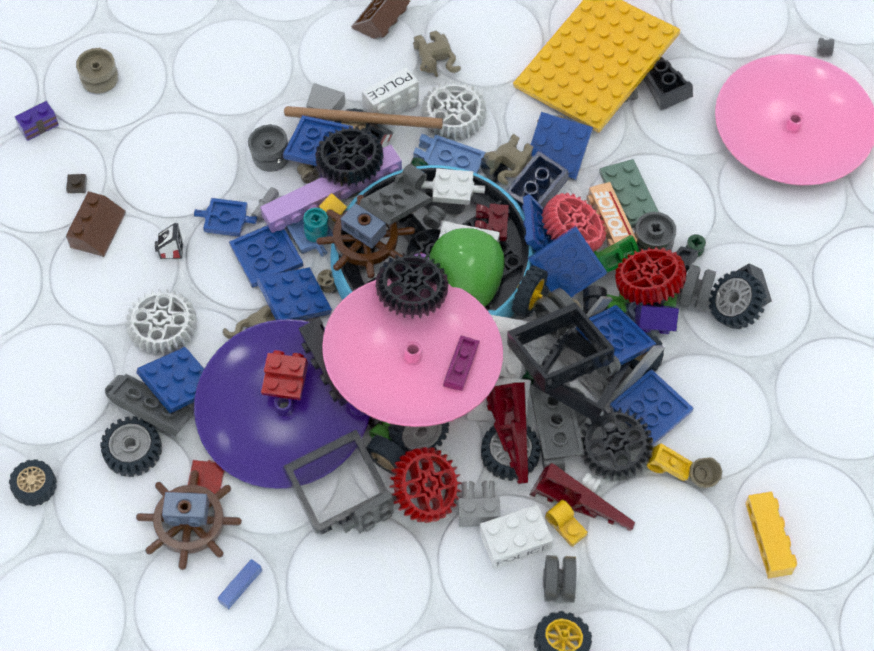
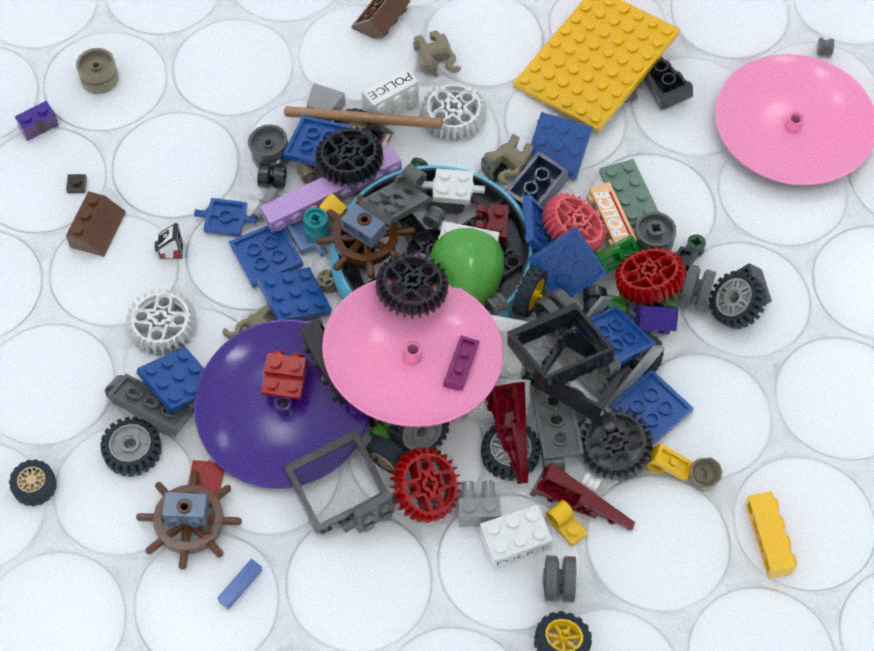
medium blue tile [413,134,486,174] -> none
none -> black wheel [257,163,287,189]
none -> dark grey wheel [485,292,508,316]

